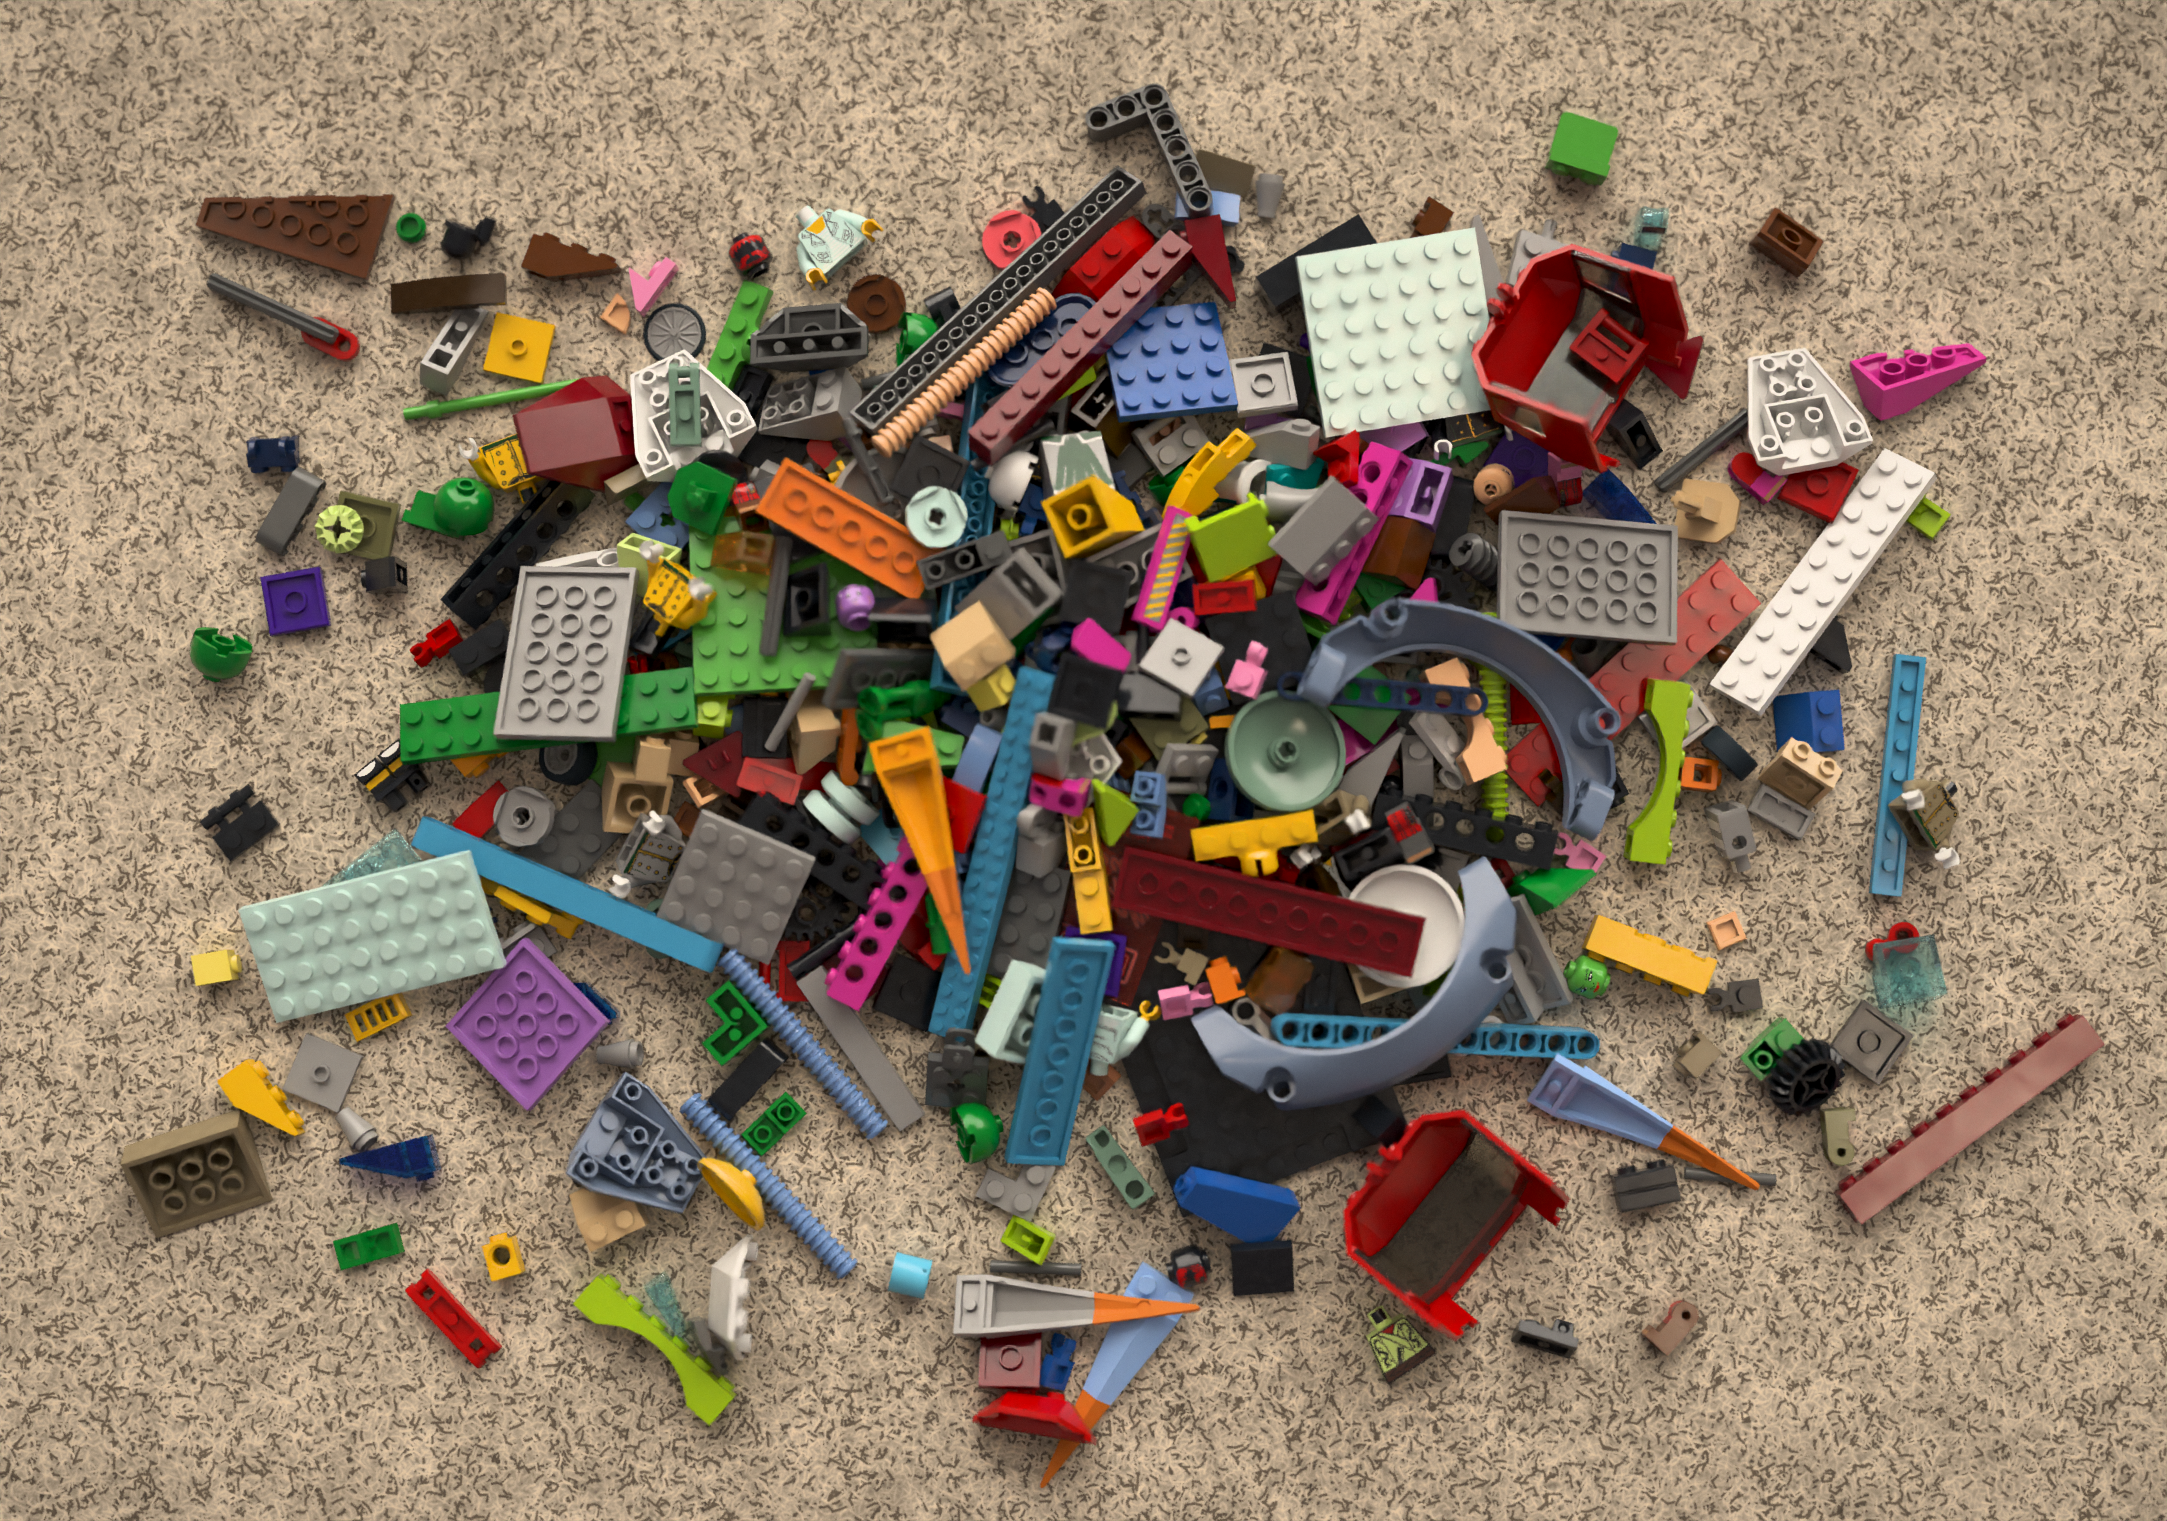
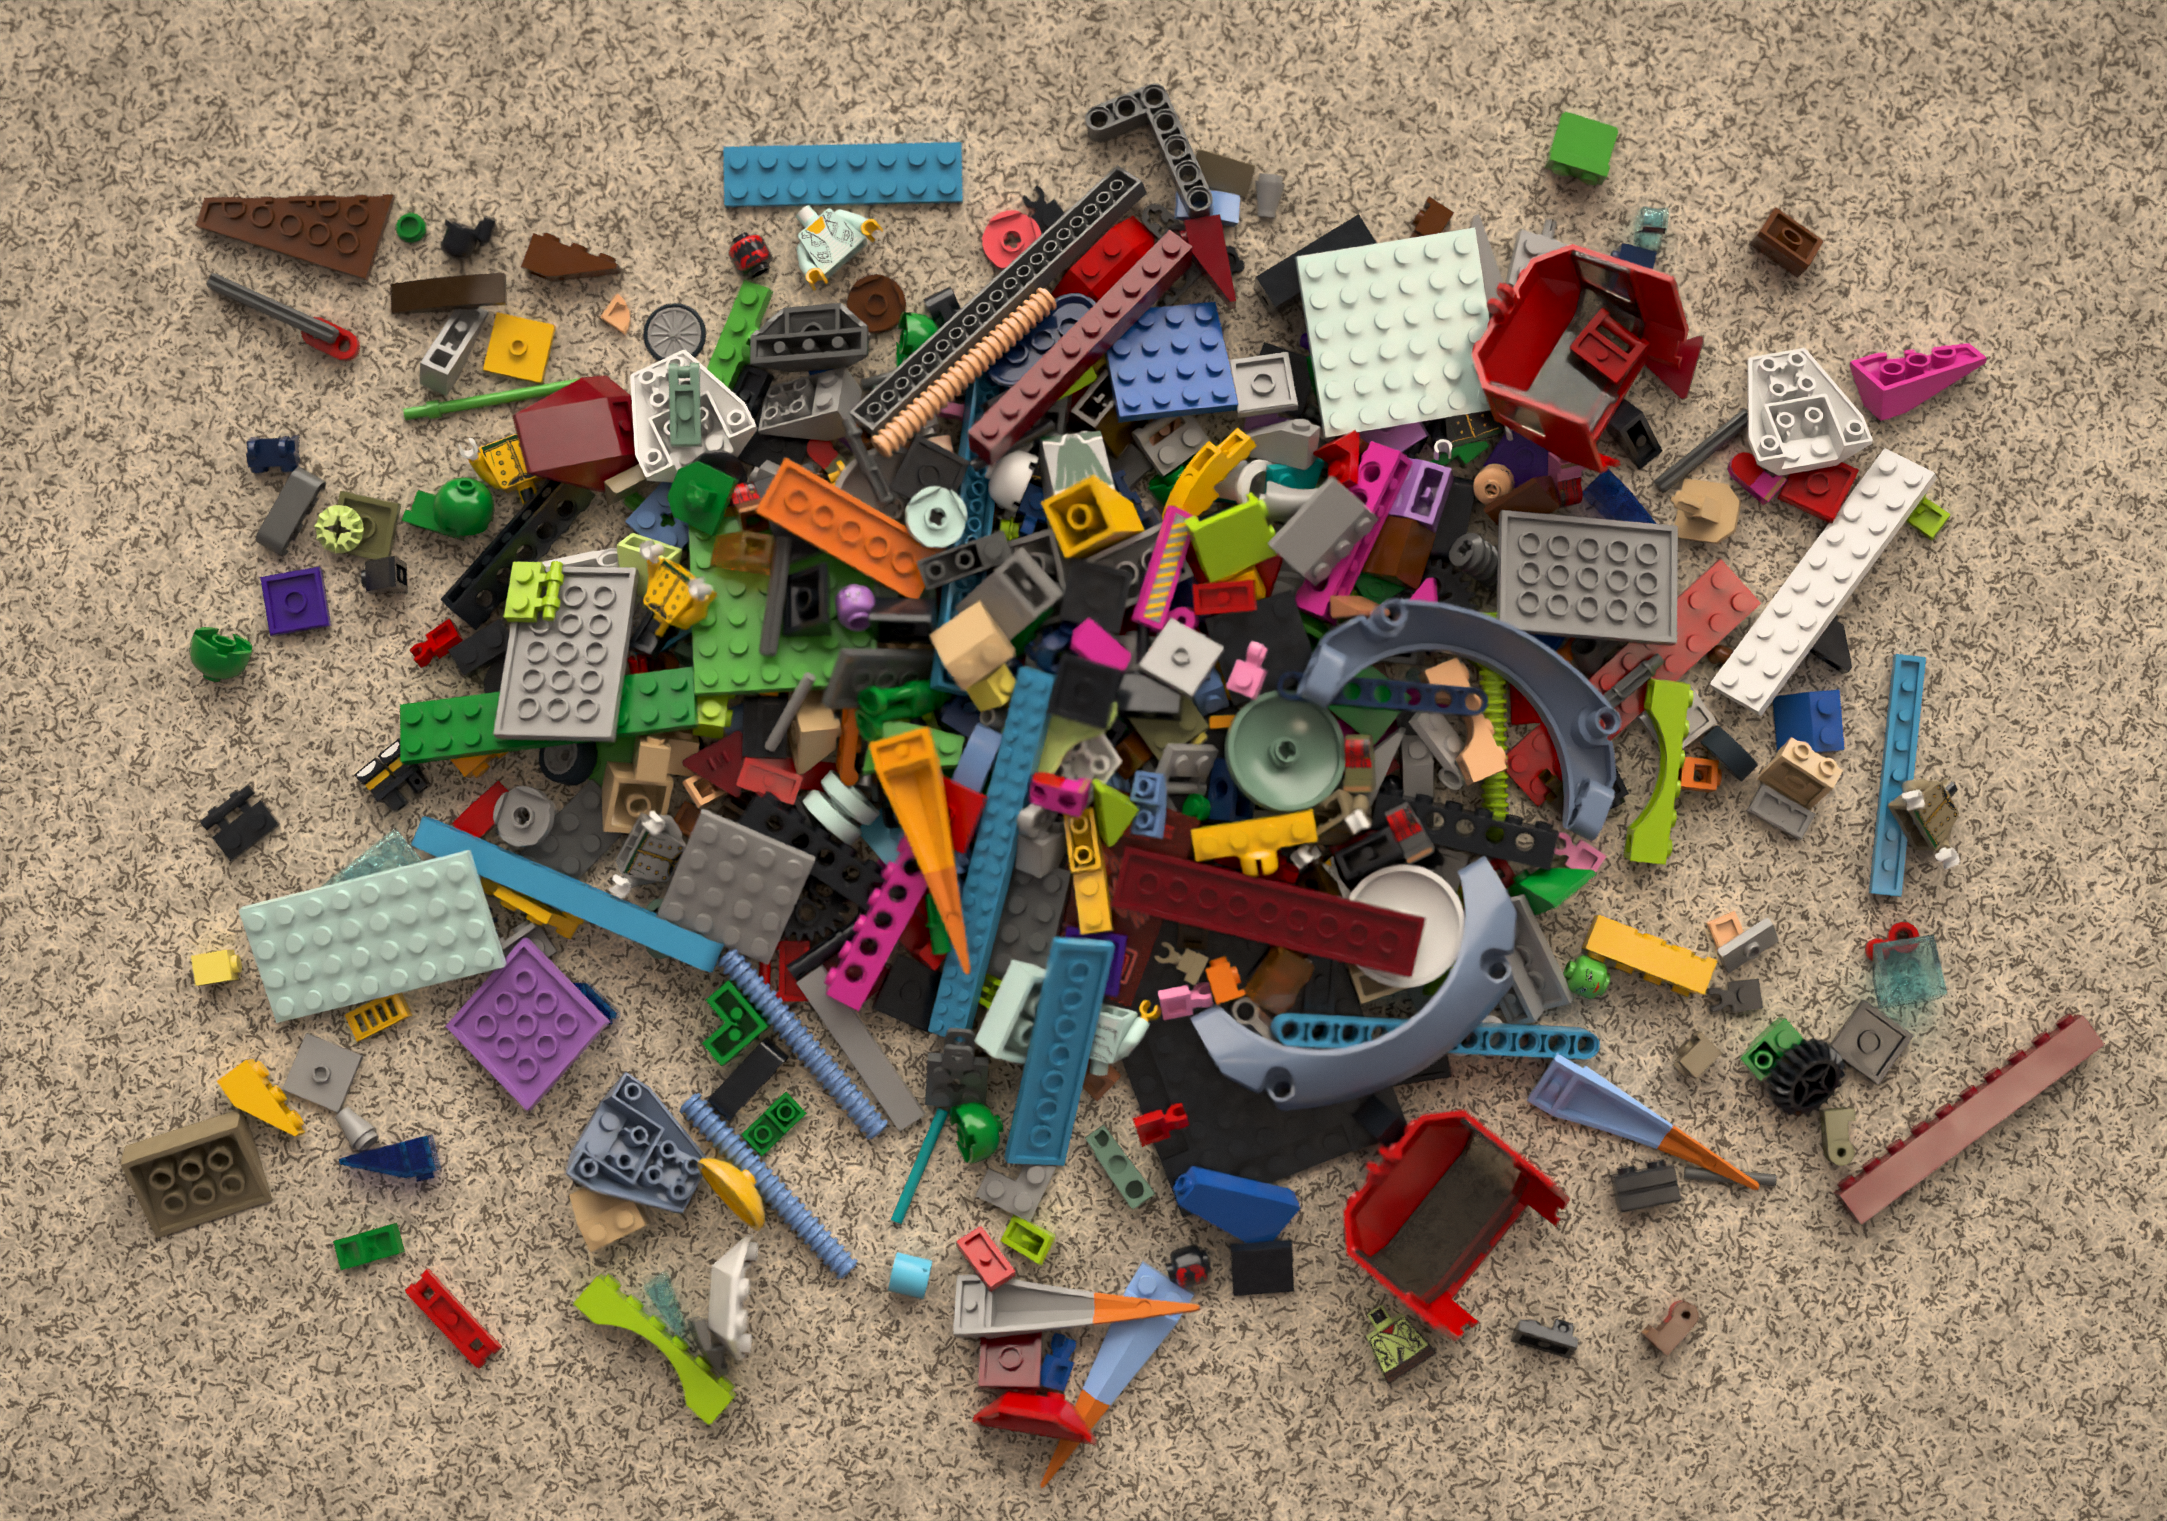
yellow brick [482,1232,526,1282] -> none
light grey cone [596,1039,644,1069] -> none
bright pink slope [629,257,679,317] -> none
dark grey bar [990,1260,1081,1276] -> none
light grey slope [1029,712,1078,780] -> none
light grey torso [1703,800,1756,873] -> none
none -> lime plate [504,561,564,623]
none -> dark azure plate [723,142,963,208]
none -> teal bar [891,1107,949,1224]
none -> plate [956,1226,1016,1292]
none -> nougat slope [1330,595,1390,619]
none -> leg [1344,734,1376,793]
none -> dark grey piece [1598,653,1665,721]
none -> light grey plate [1717,918,1779,973]

